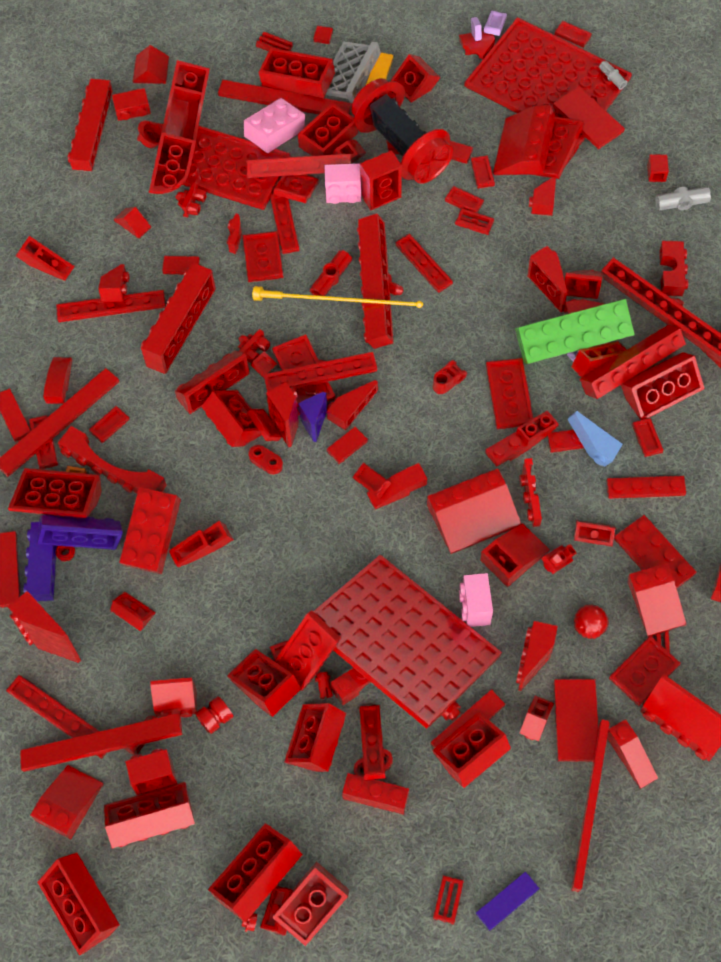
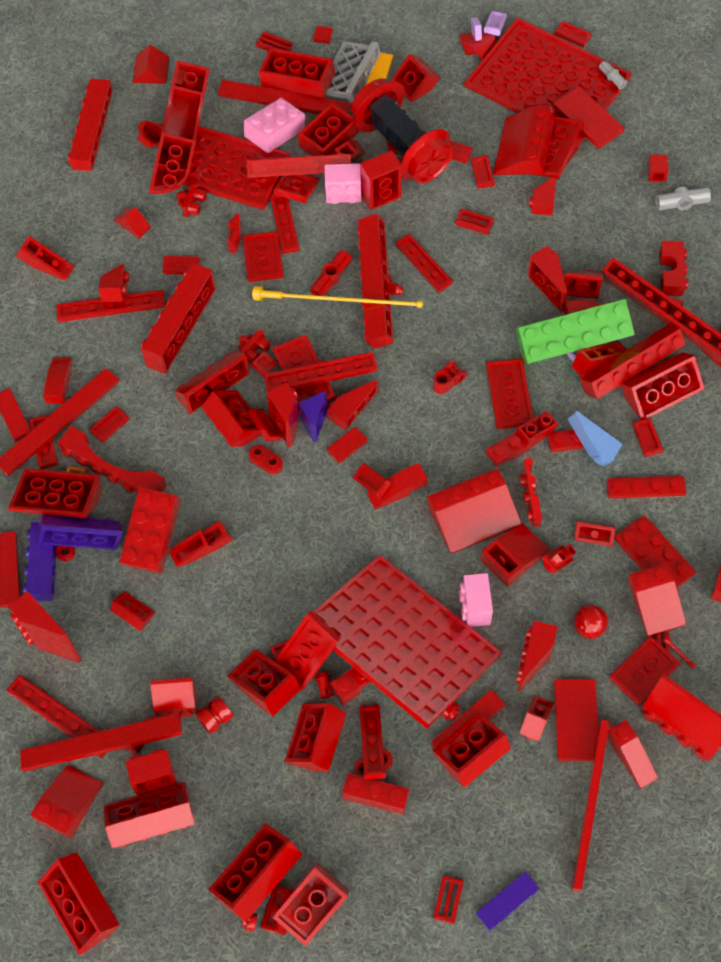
red brick [112,88,151,121] -> none
red tile [445,186,484,213] -> none
none -> red hinge [663,636,696,669]

